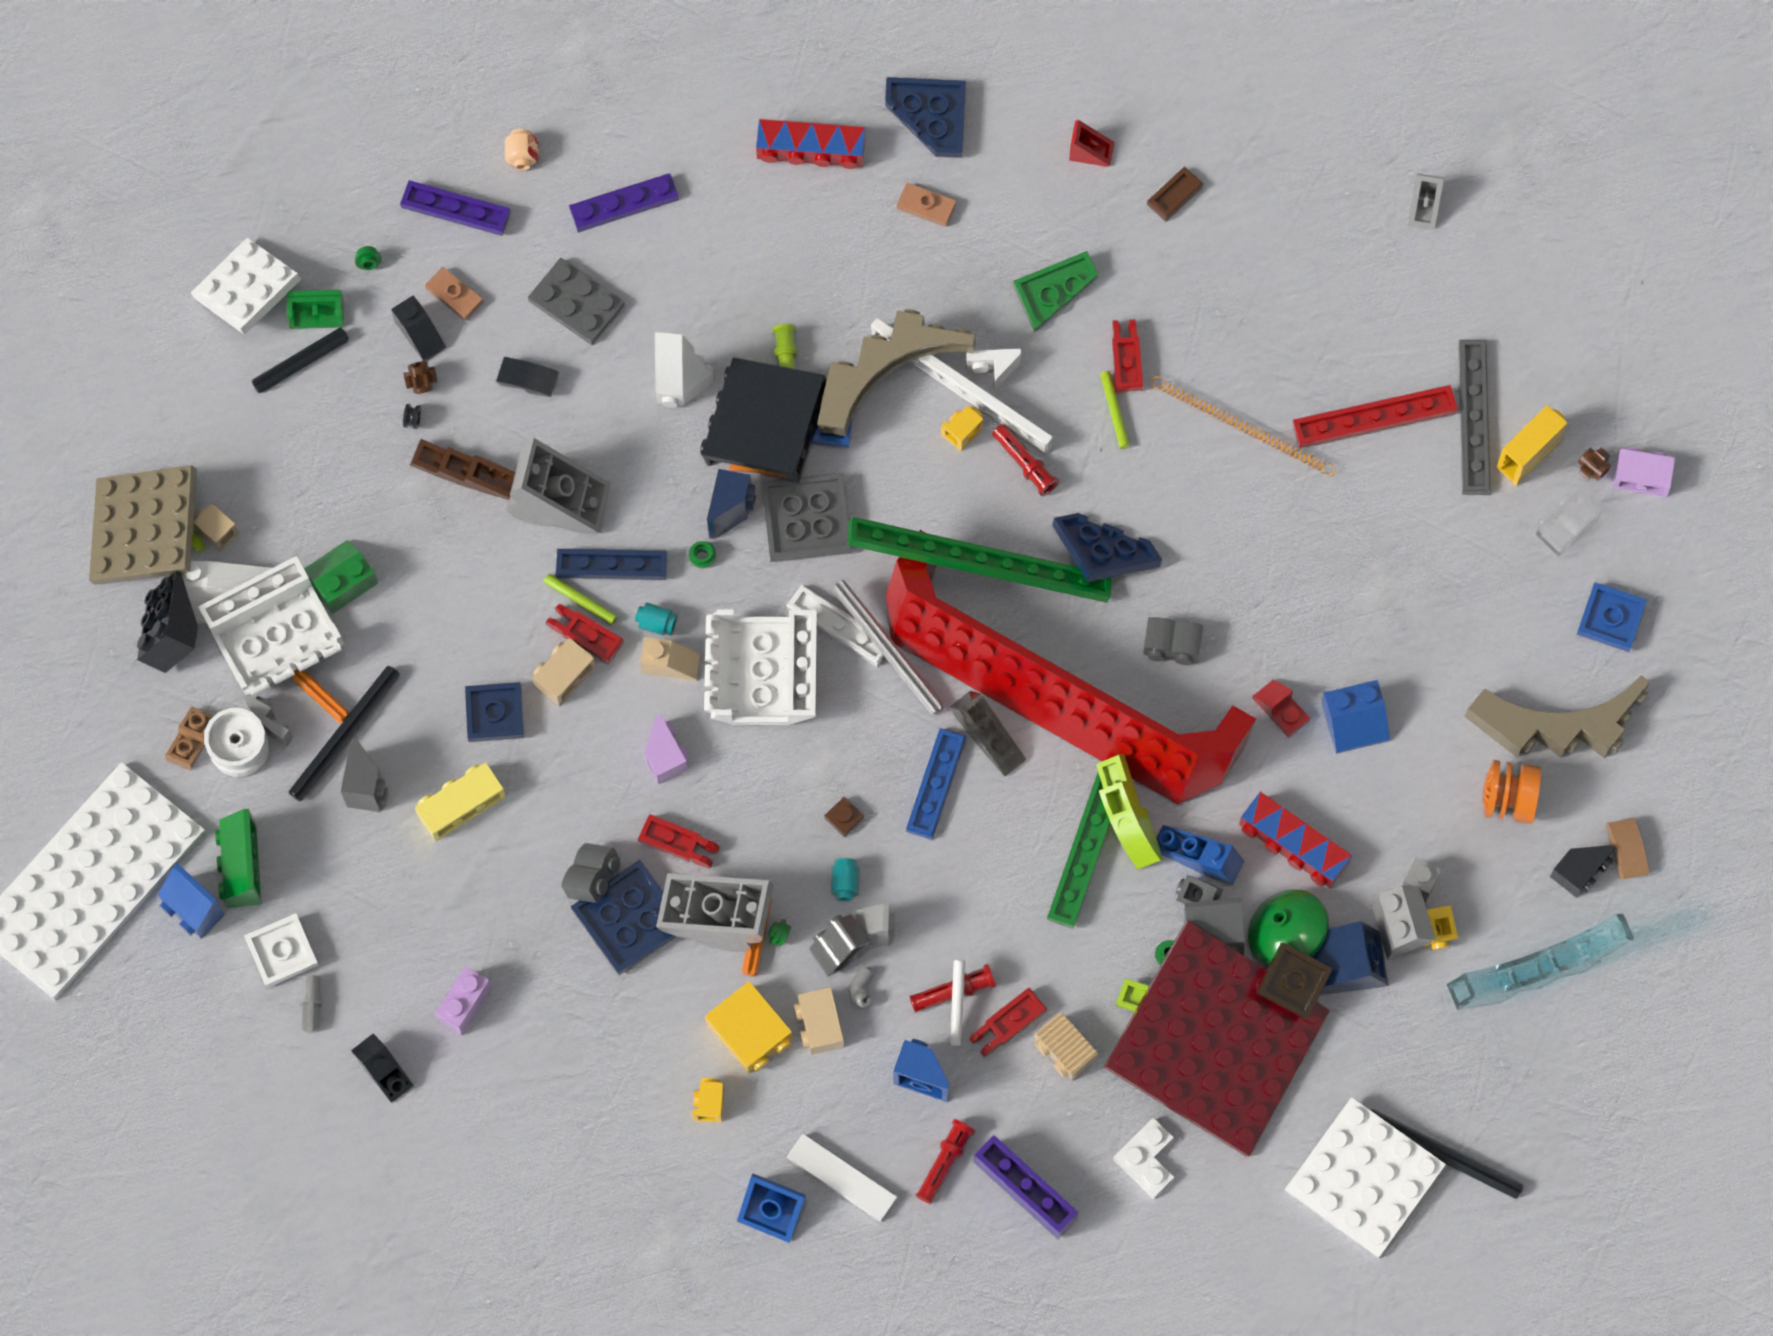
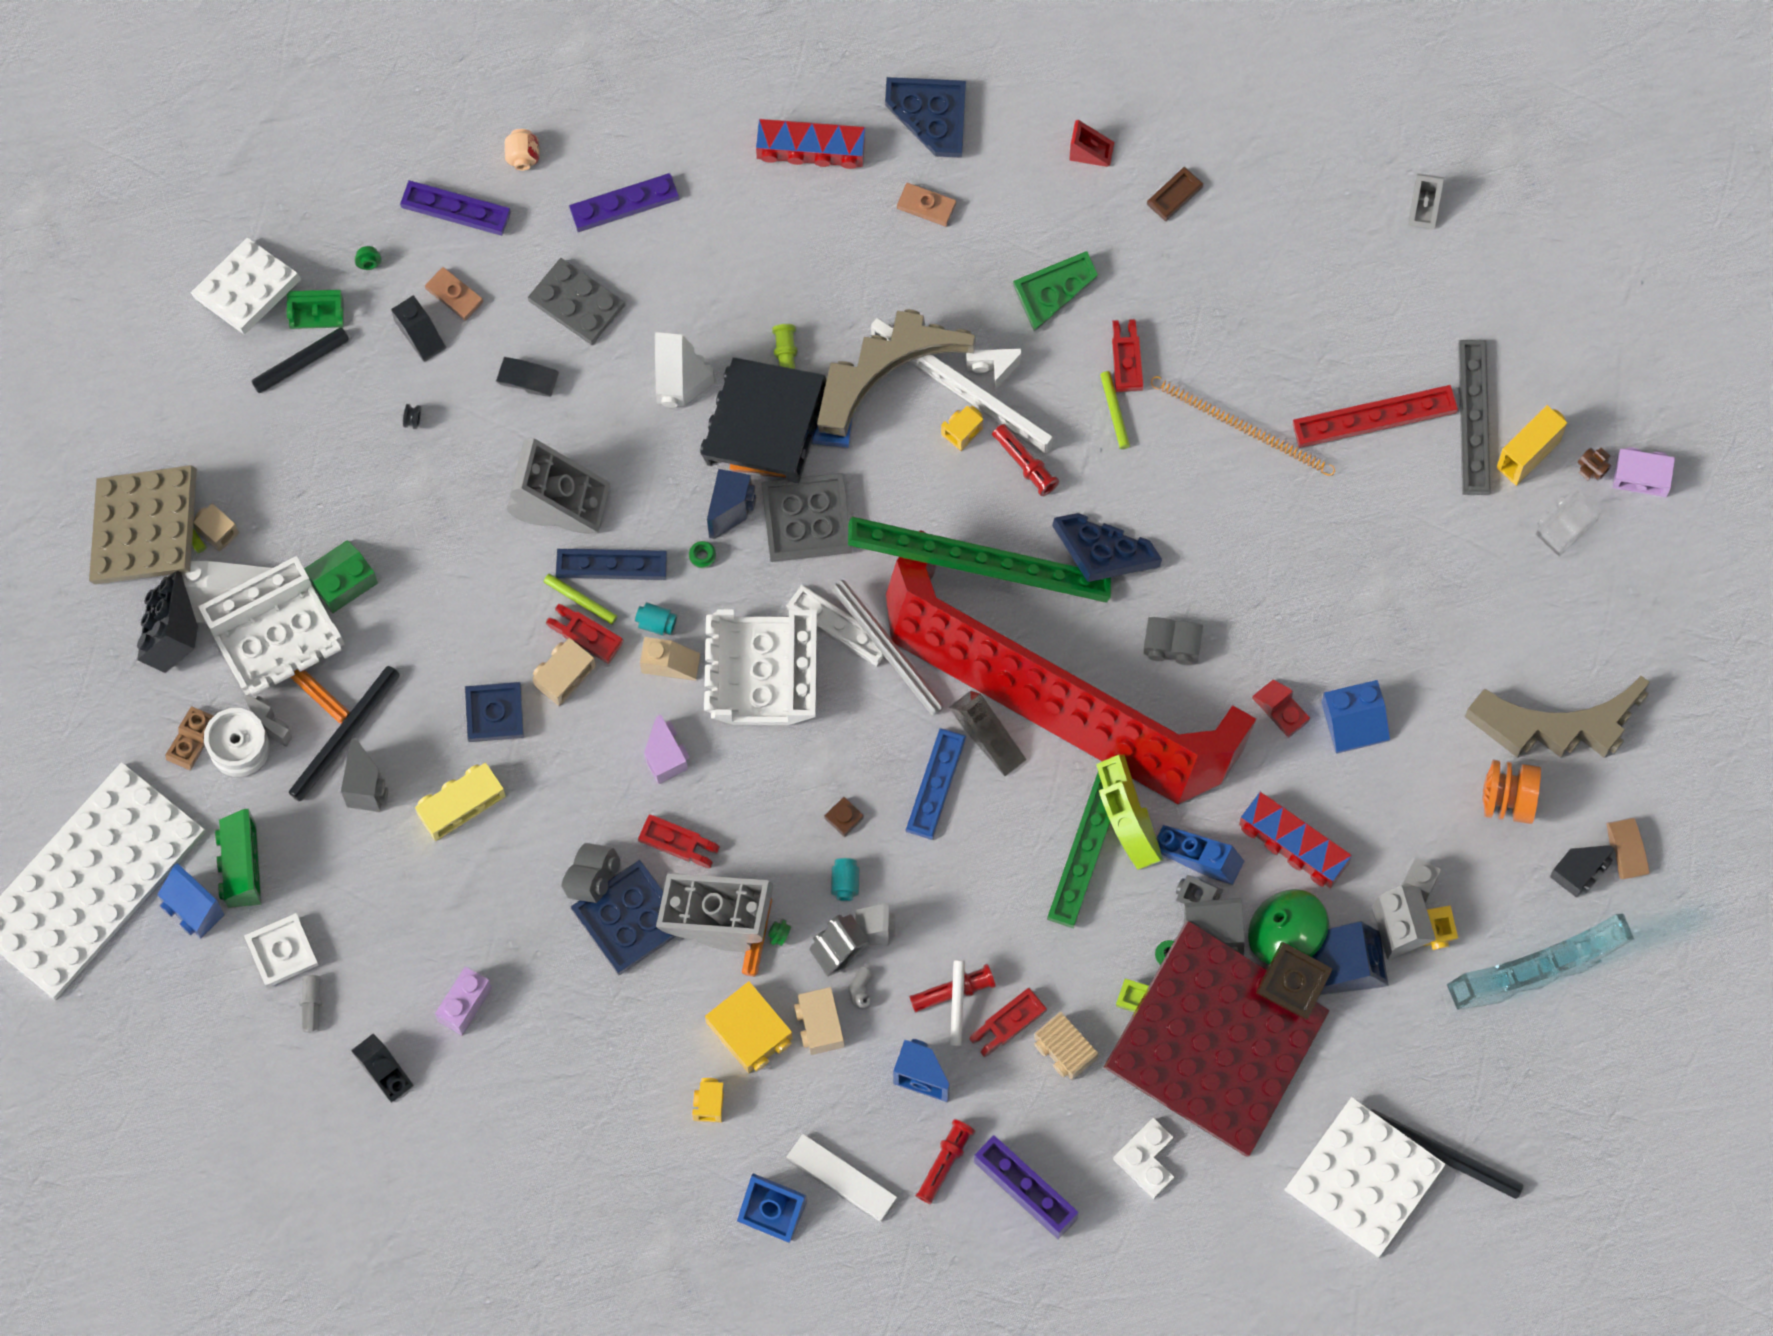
reddish brown gear [403,361,438,394] -> none
reddish brown slope [410,439,515,500] -> none
blue plate [1577,582,1647,652] -> none

